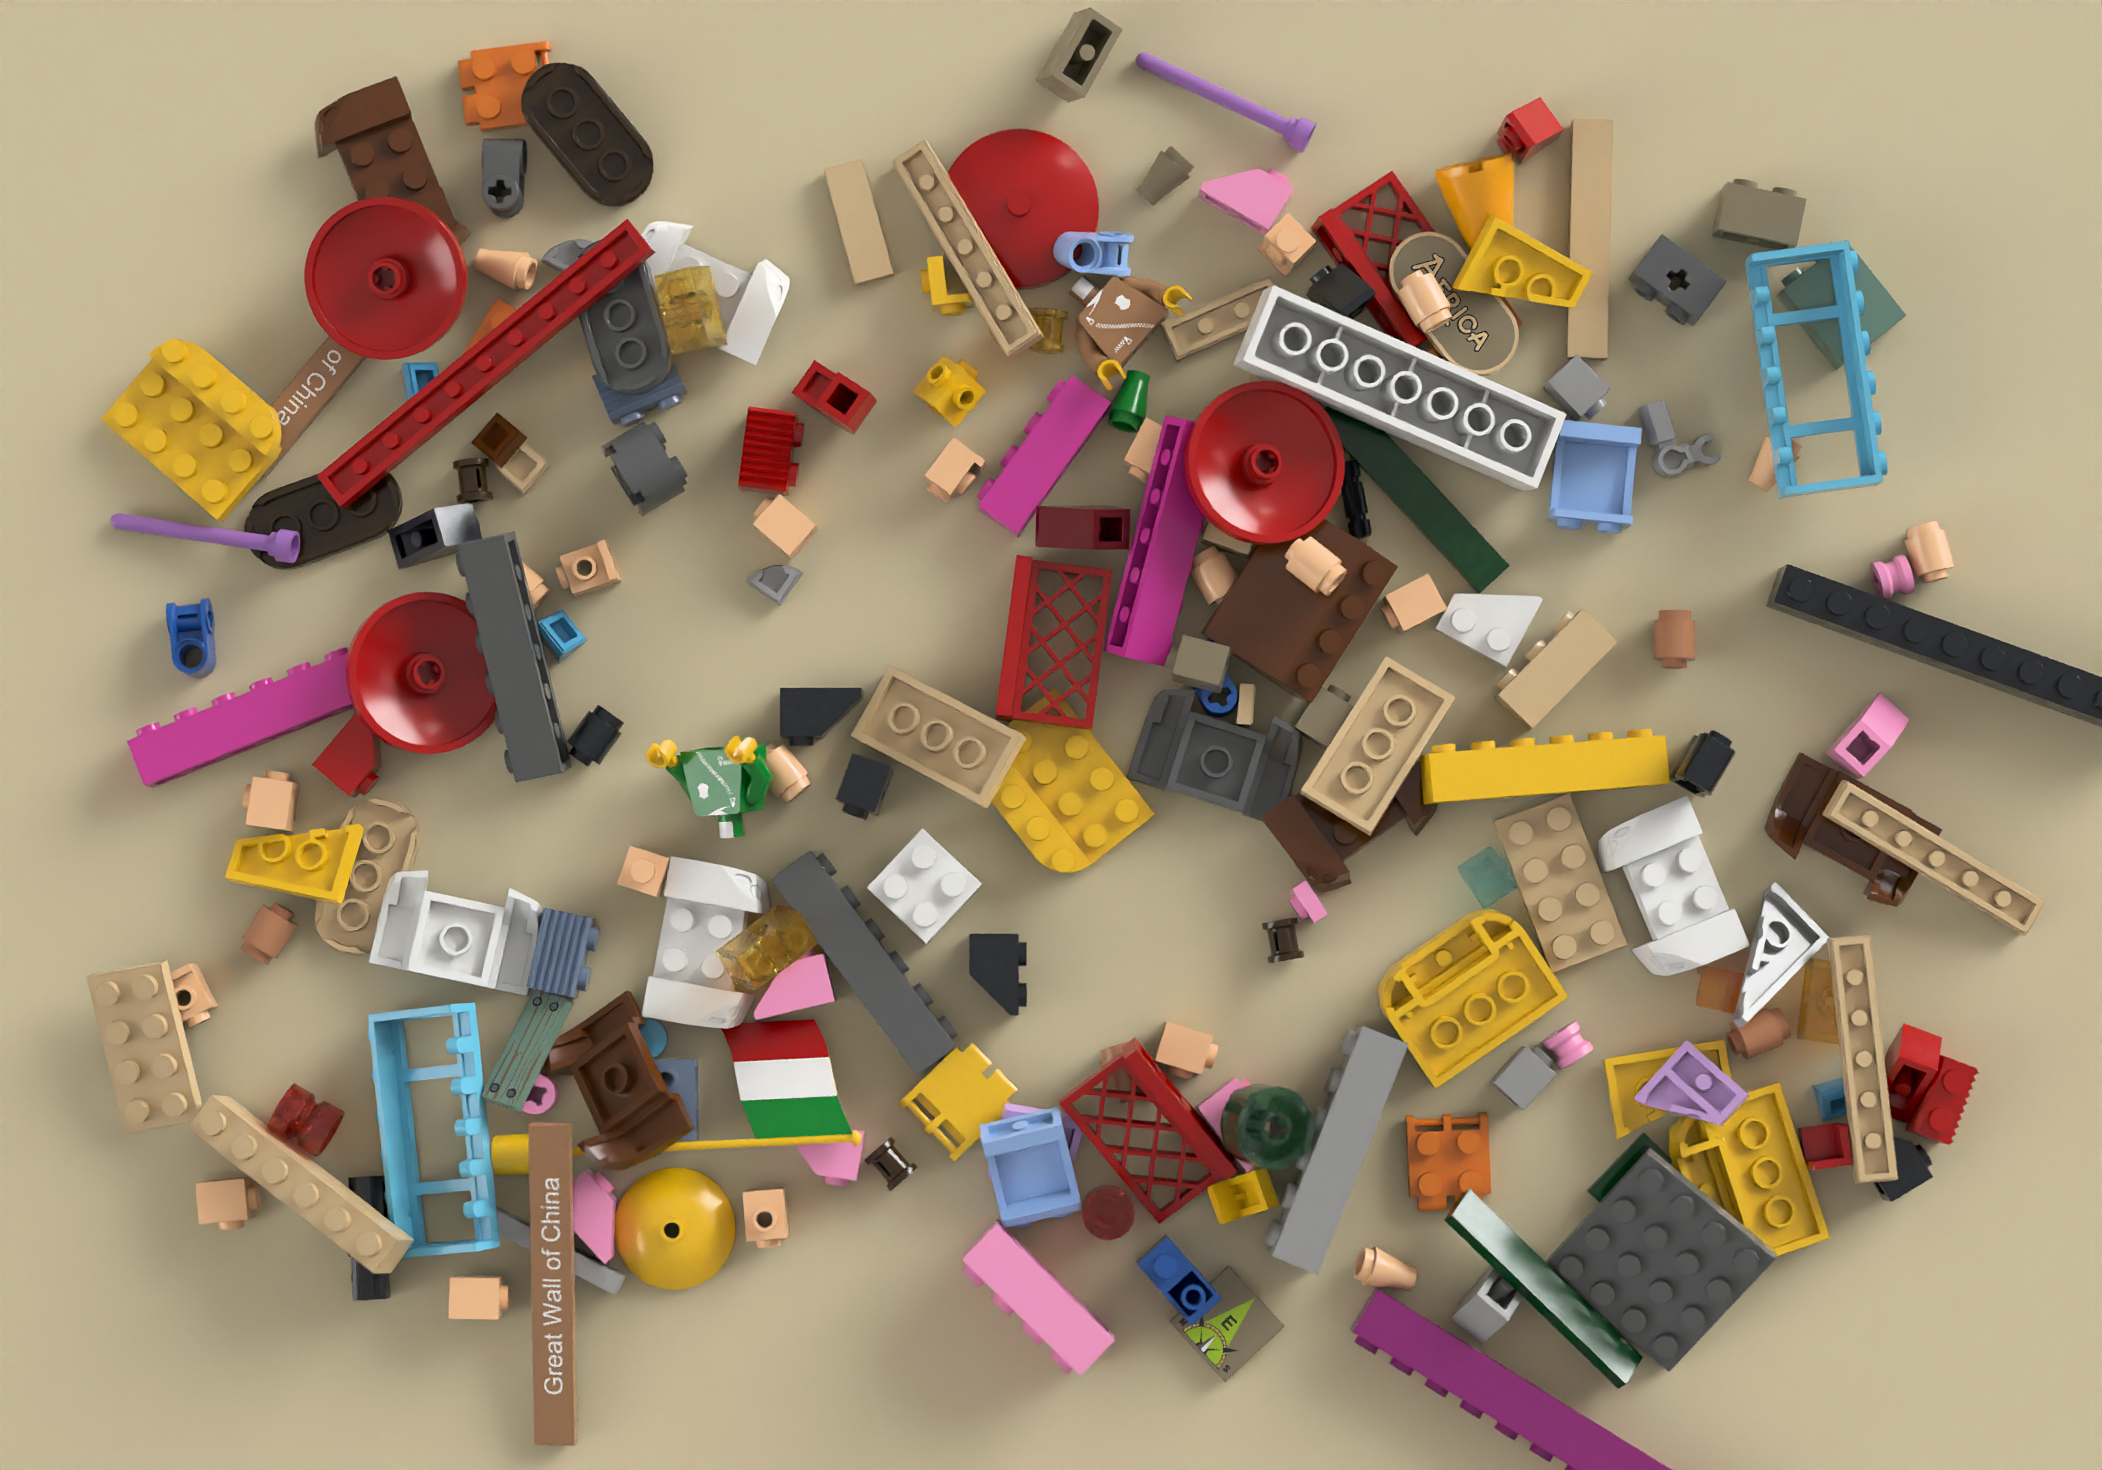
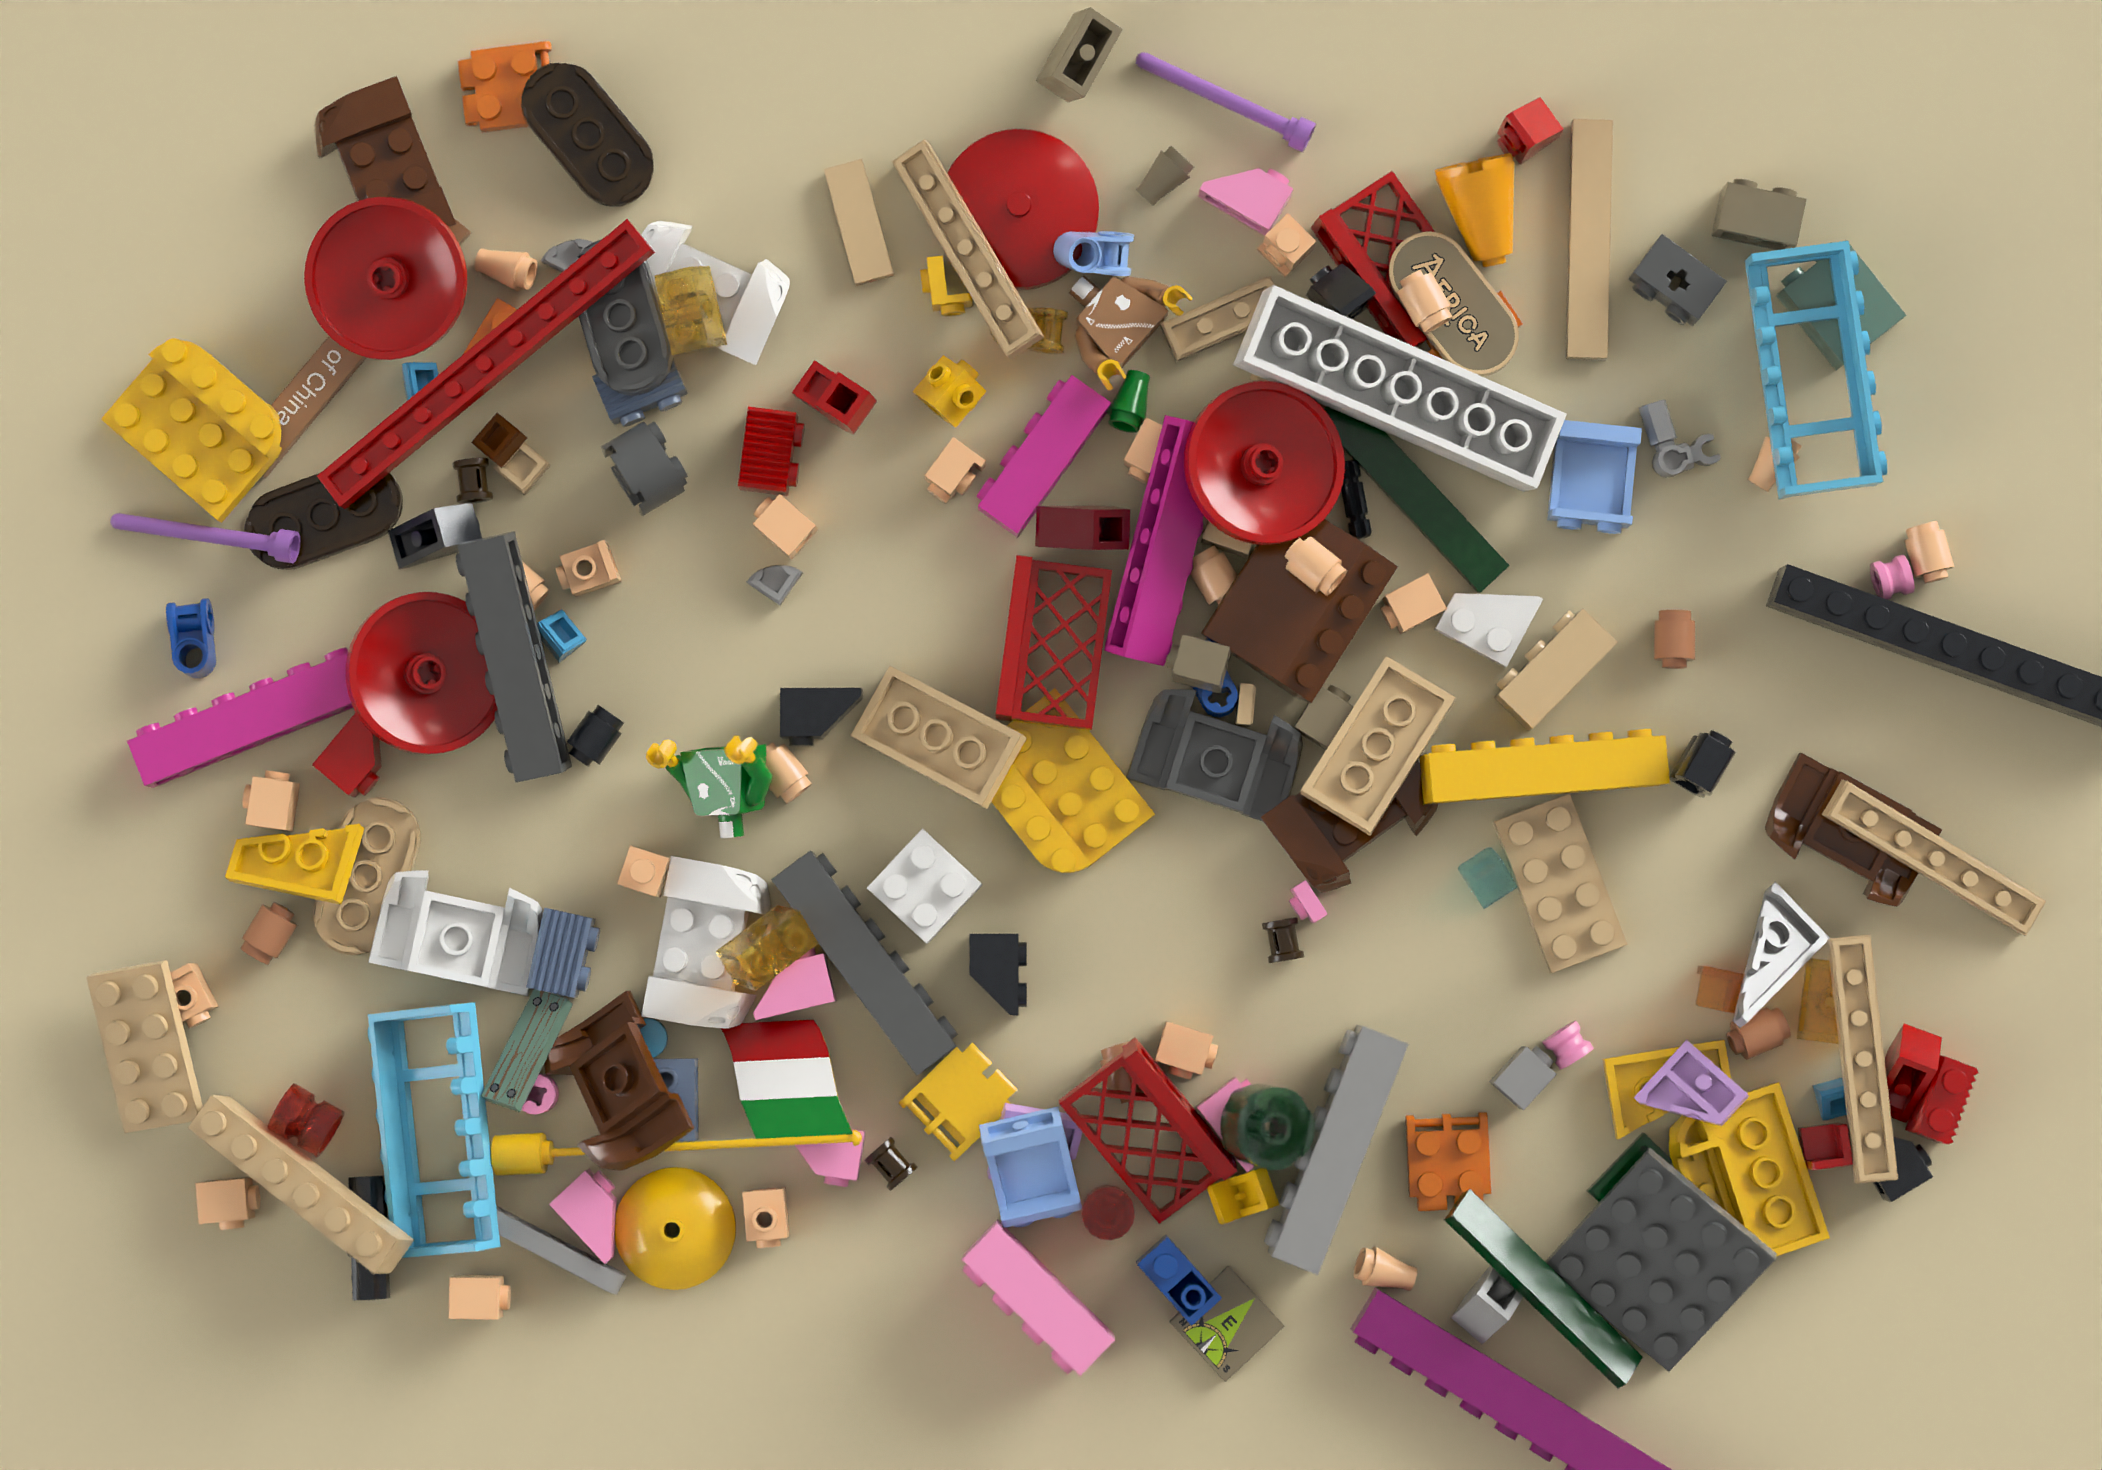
dark grey piece [482,138,527,218] -> none
medium nougat tile [528,1122,578,1446] -> none
black brick [836,753,894,820] -> none
yellow plate [1377,908,1568,1089] -> none
yellow wing [1452,215,1593,308] -> none
light grey brick [1543,354,1610,421] -> none
white piece [1598,795,1750,976] -> none
bright pink slope [1825,693,1910,779] -> none

